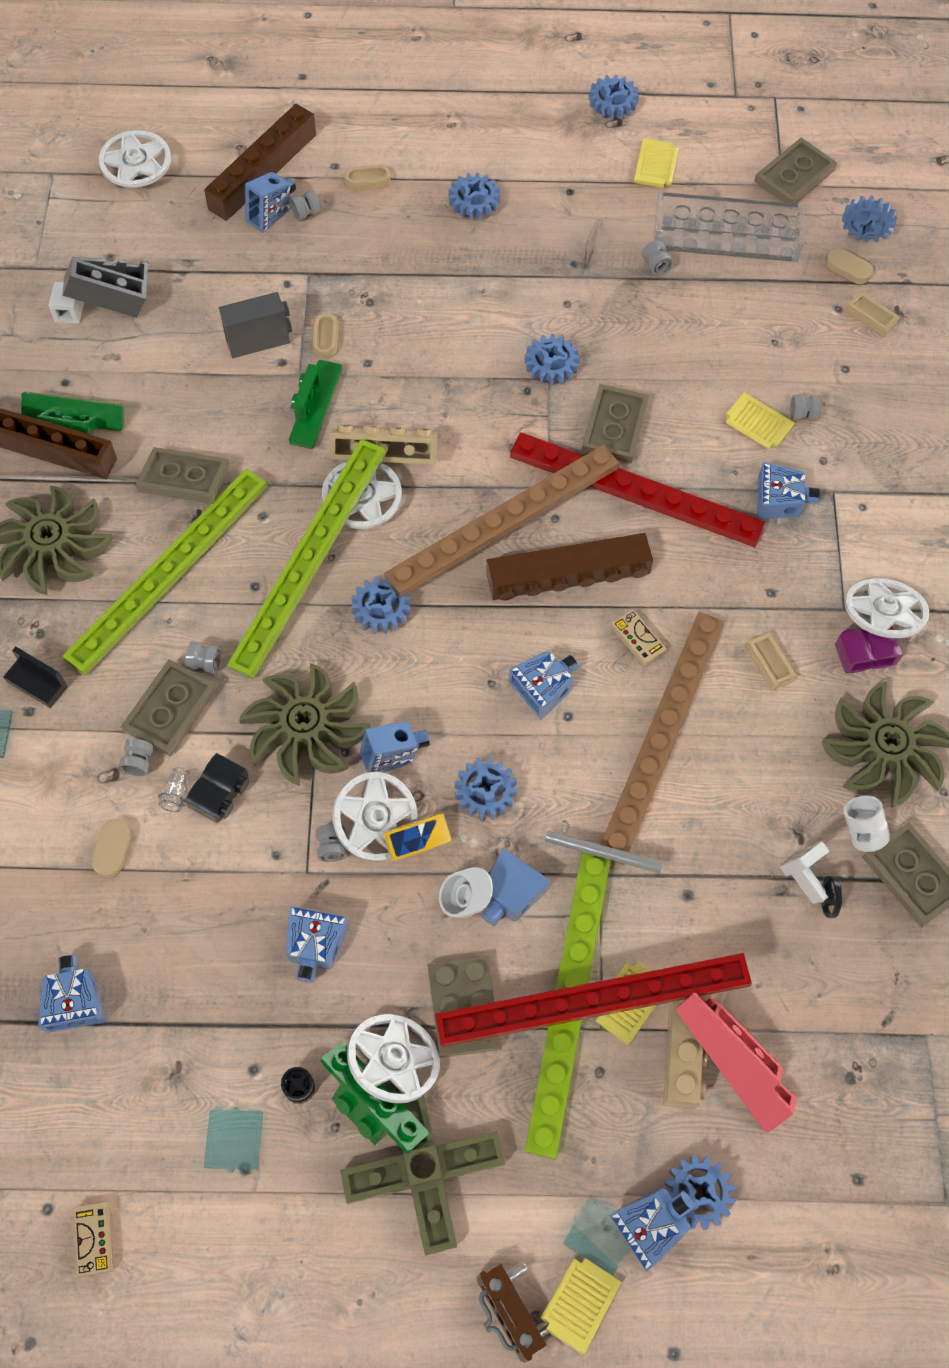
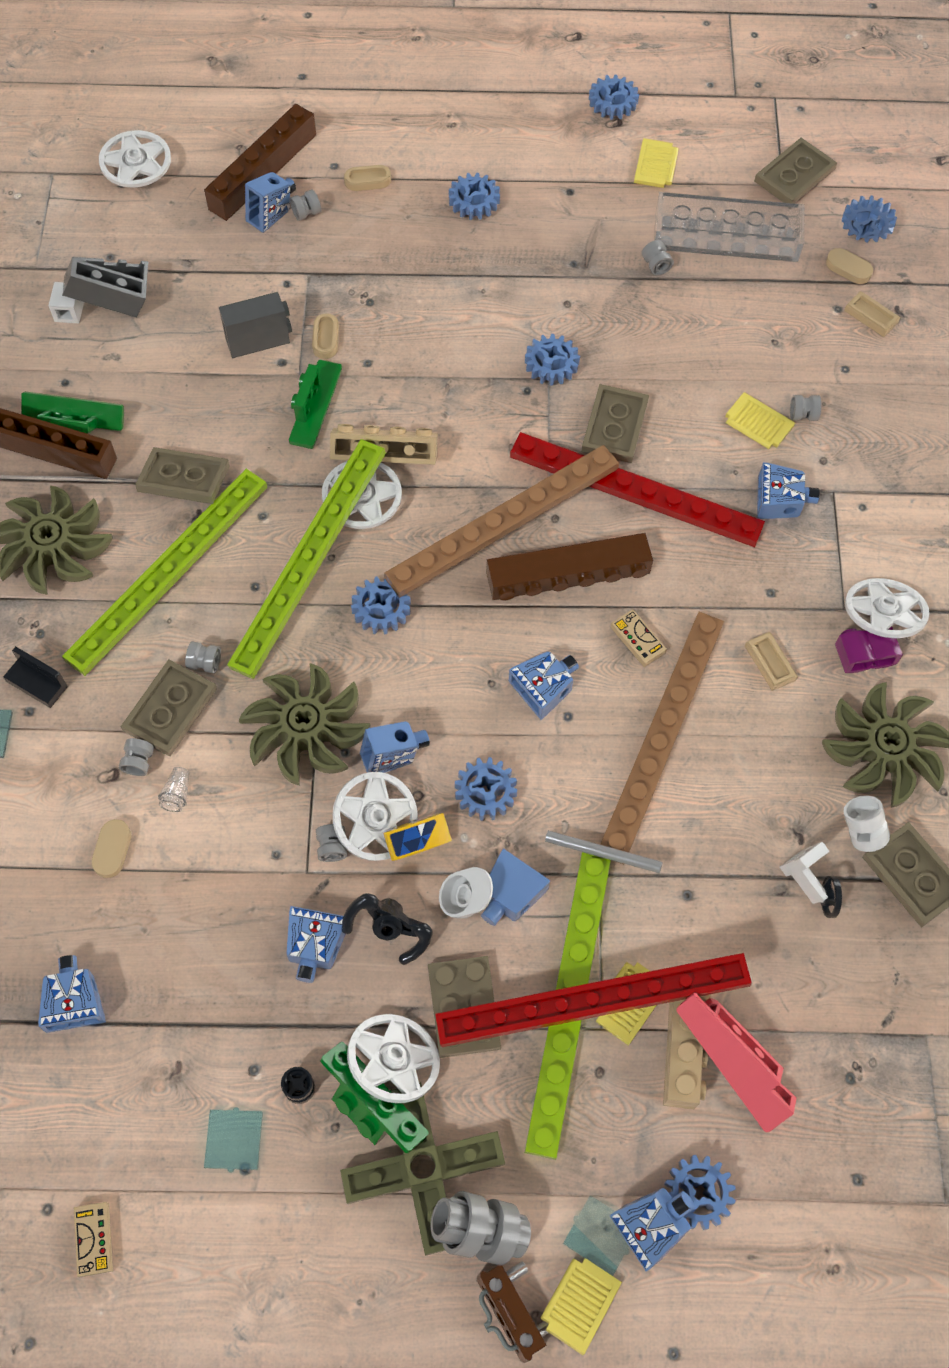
black brick [185,753,249,823] -> none
none -> black piece [341,893,433,965]
none -> light grey piece [431,1191,531,1265]

